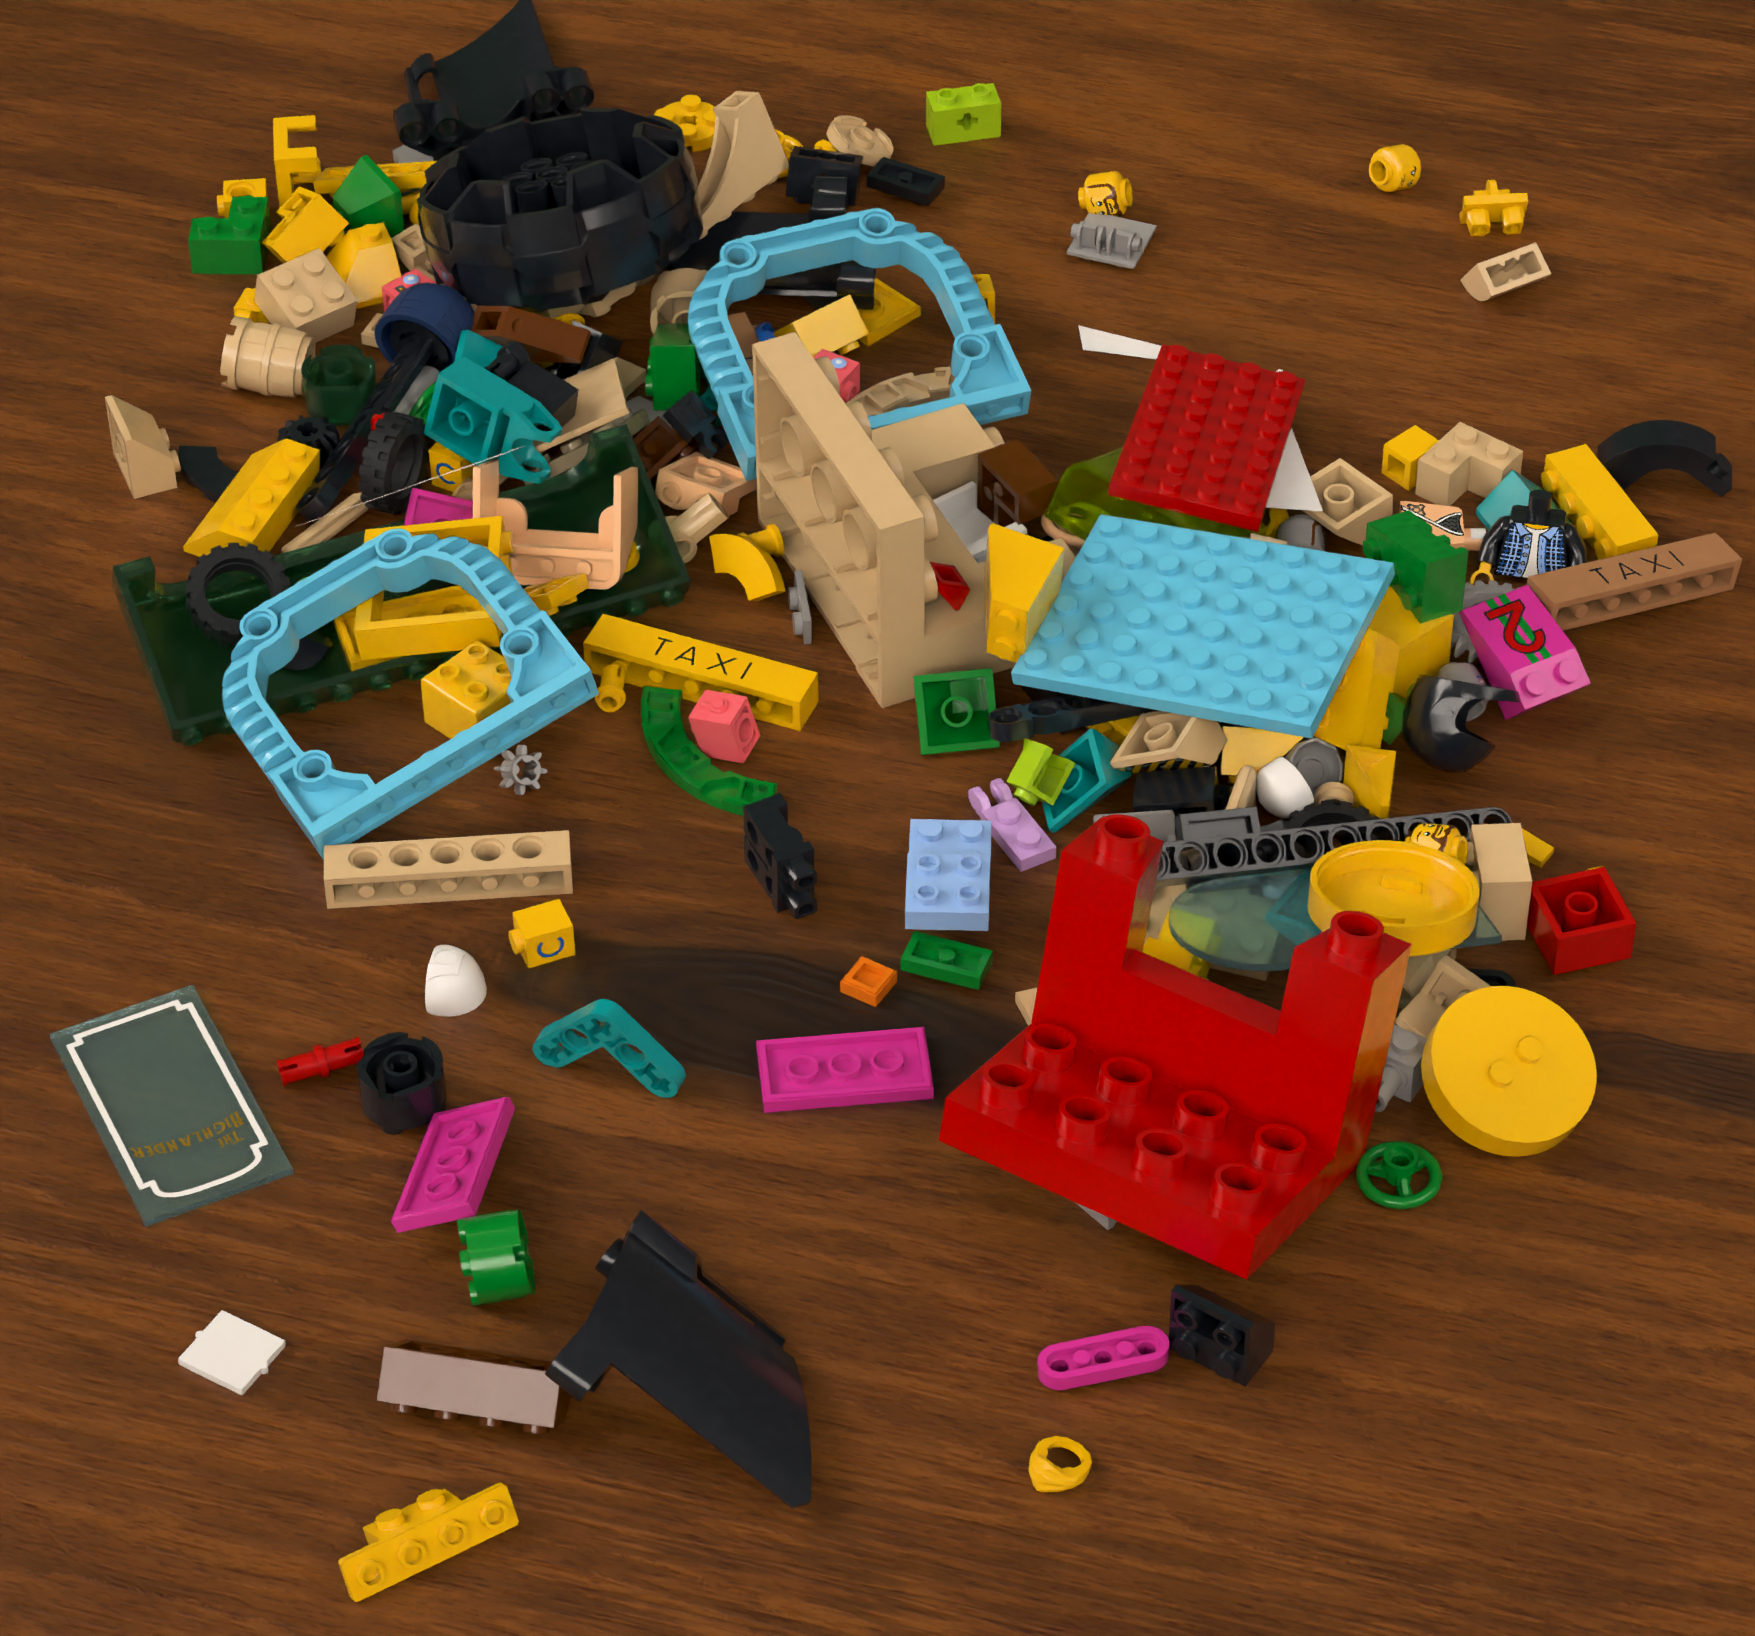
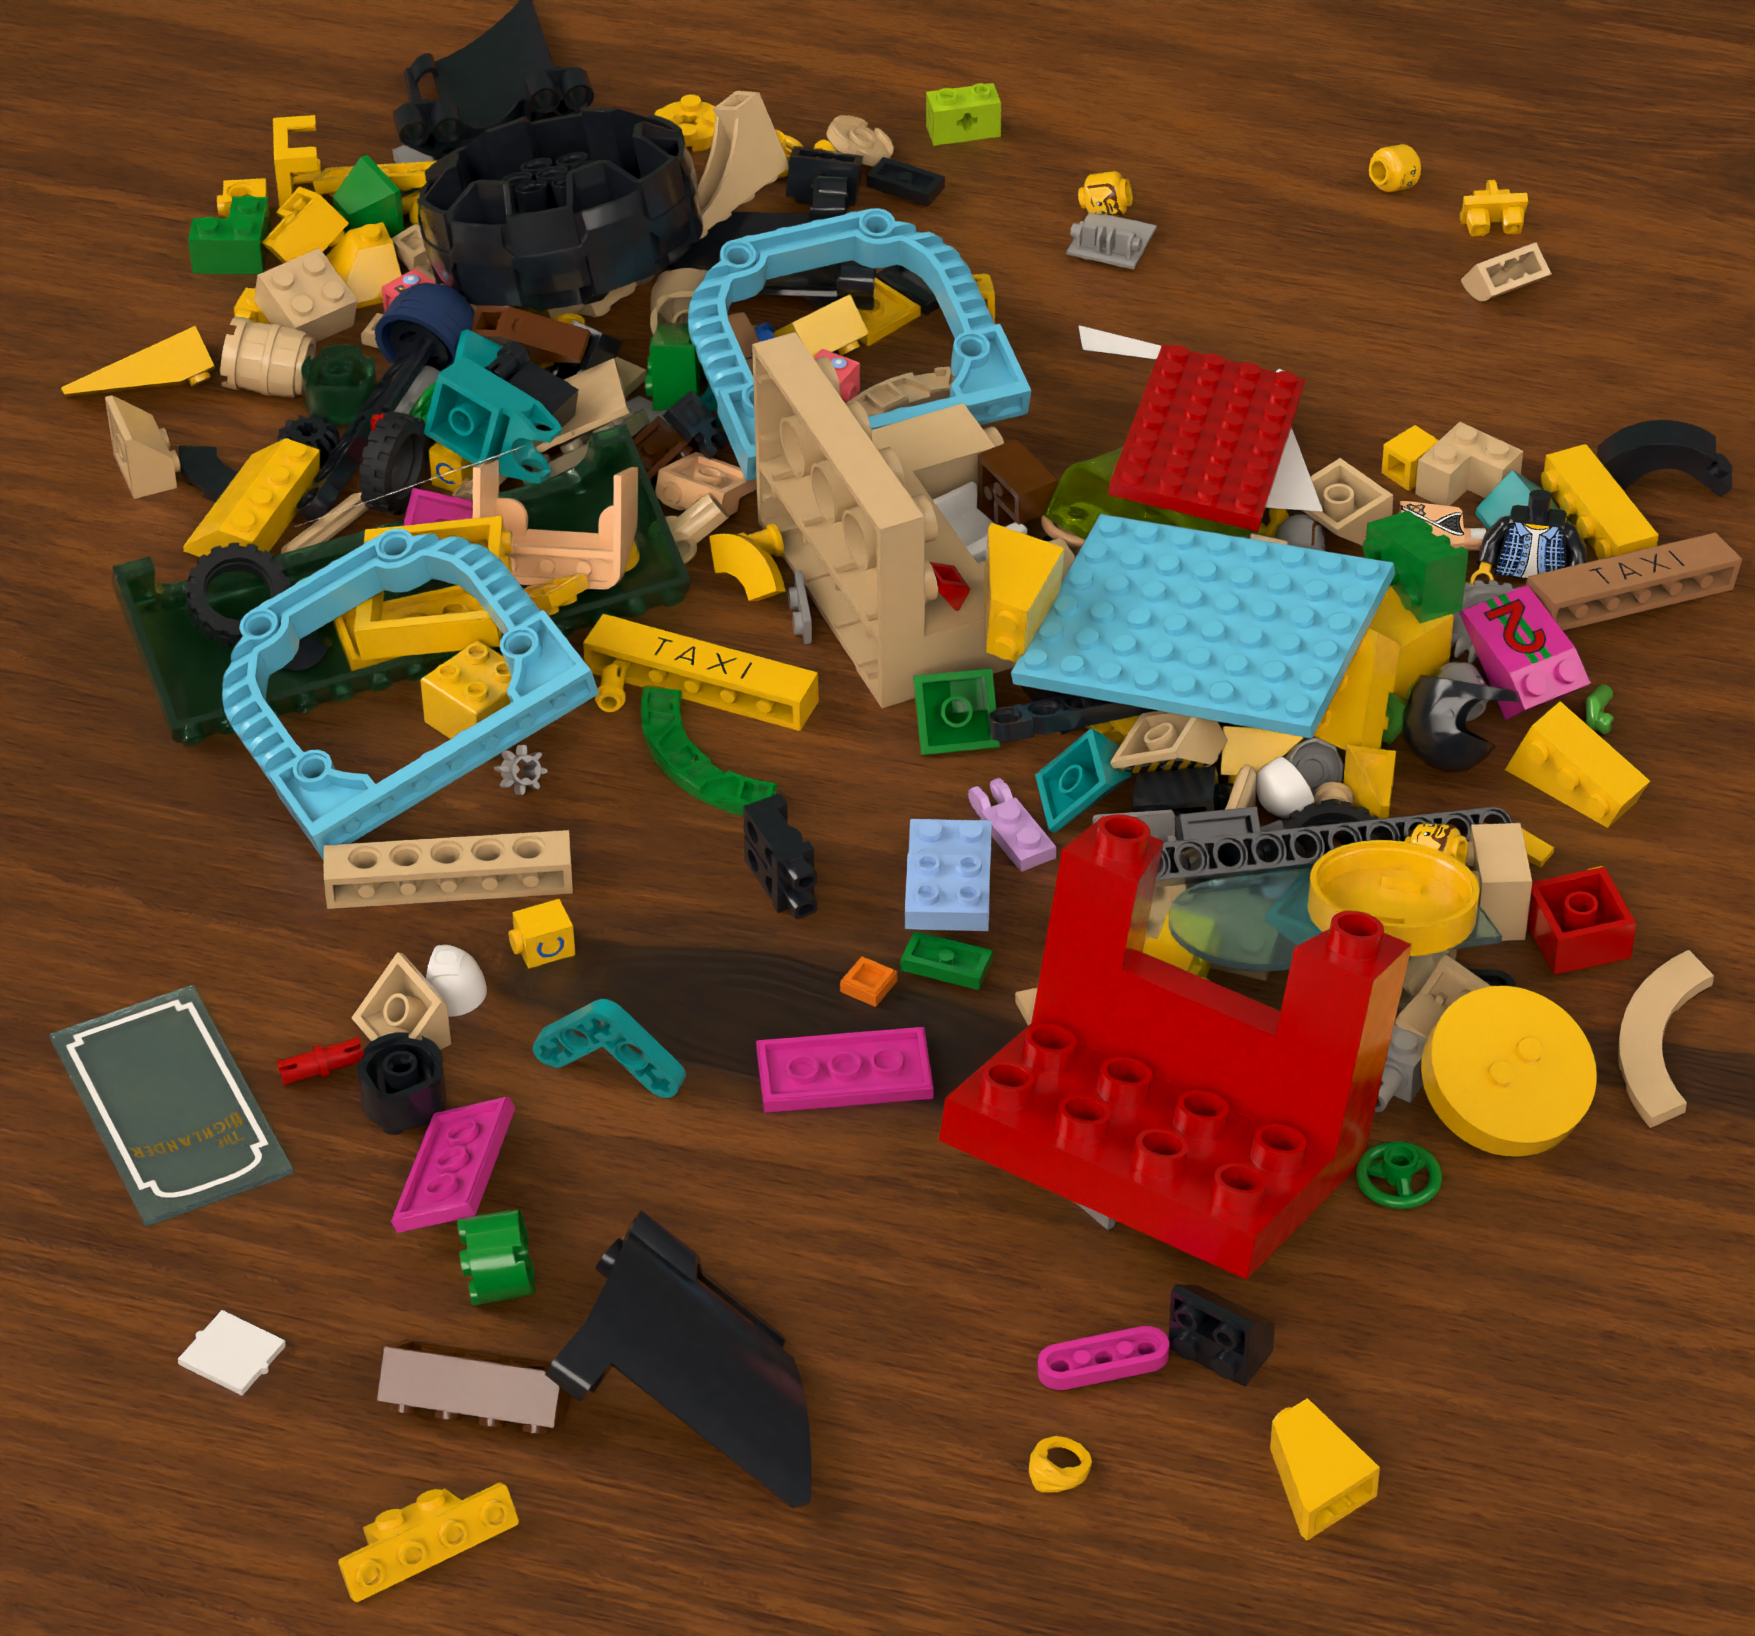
coral head [688,690,761,764] -> none
lime window [1006,739,1075,806] -> none
none -> yellow wedge [61,326,215,397]
none -> tan slope [352,952,451,1050]
none -> black tile [876,264,940,315]
none -> yellow slope [1270,1398,1380,1541]
none -> yellow wedge [1505,701,1650,828]
none -> bright green arm [1585,684,1614,734]
none -> tan tile [1618,950,1714,1128]

